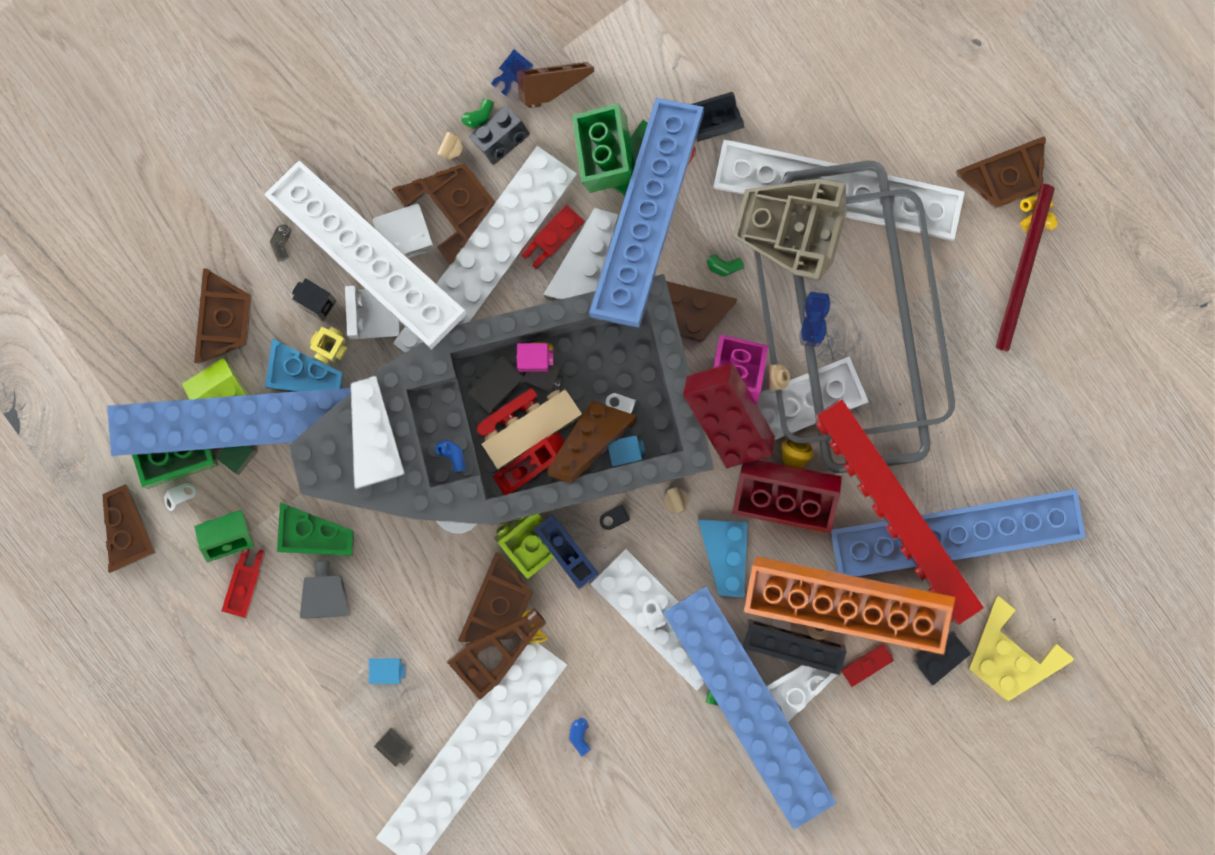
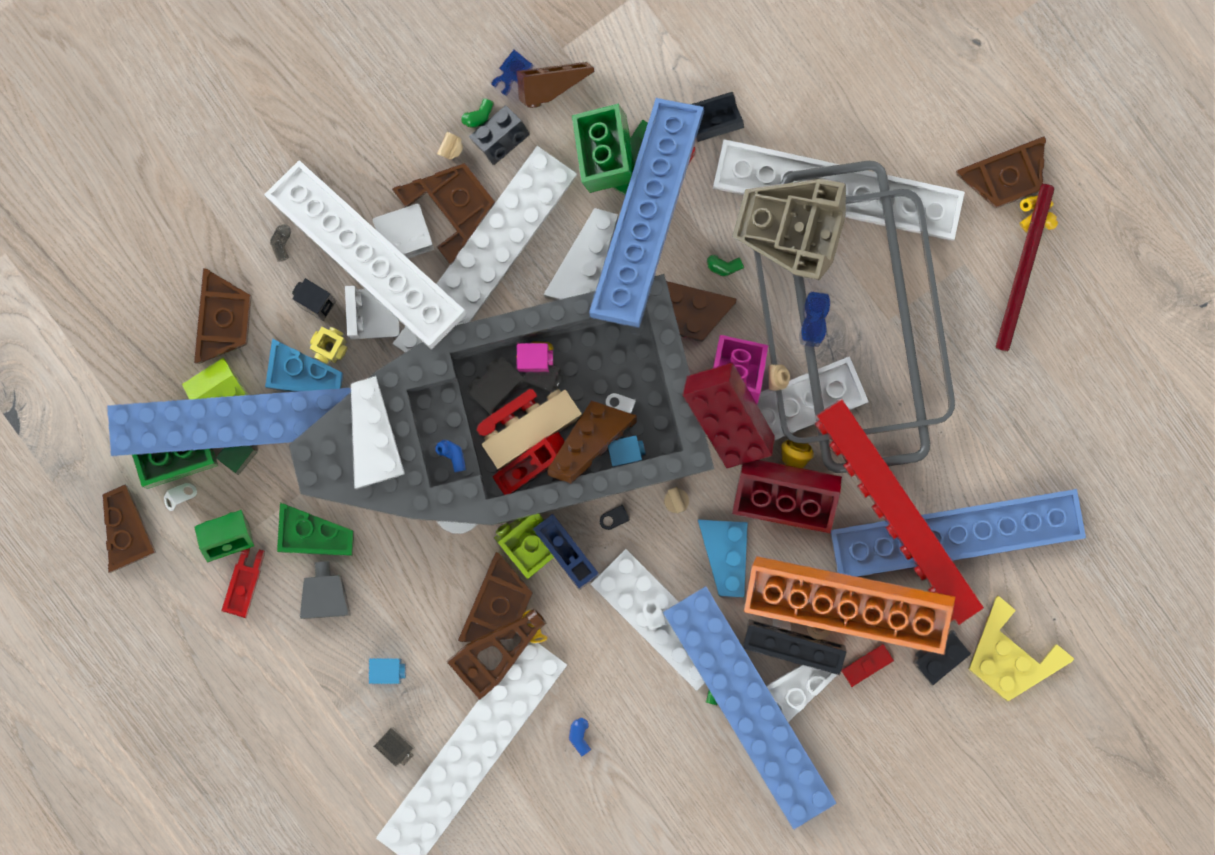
red hinge [521,204,585,270] -> none

